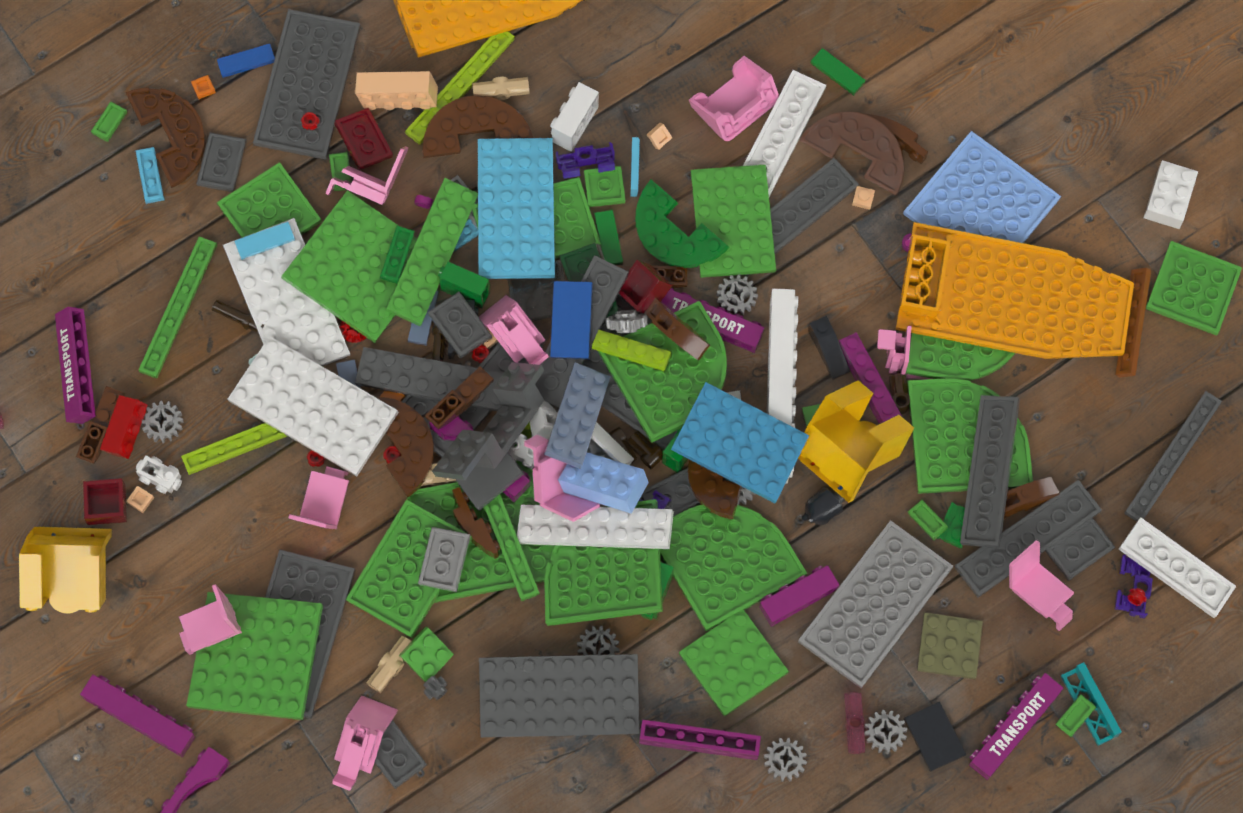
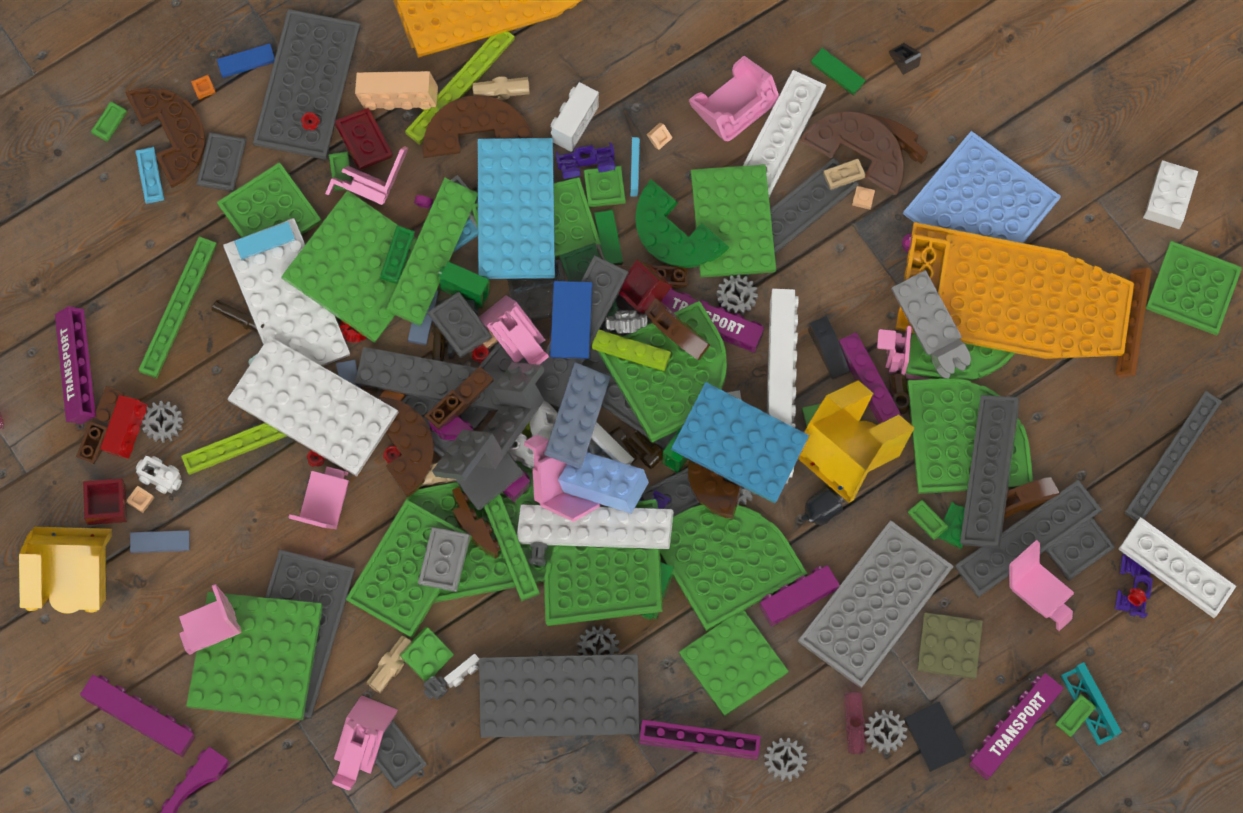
none -> sand blue tile [130,531,190,553]
none -> white plate [444,654,479,688]
none -> dark grey bush [528,542,548,566]
none -> tan plate [823,159,865,190]
none -> black slope [889,43,921,75]
none -> light grey hinge [891,270,971,378]

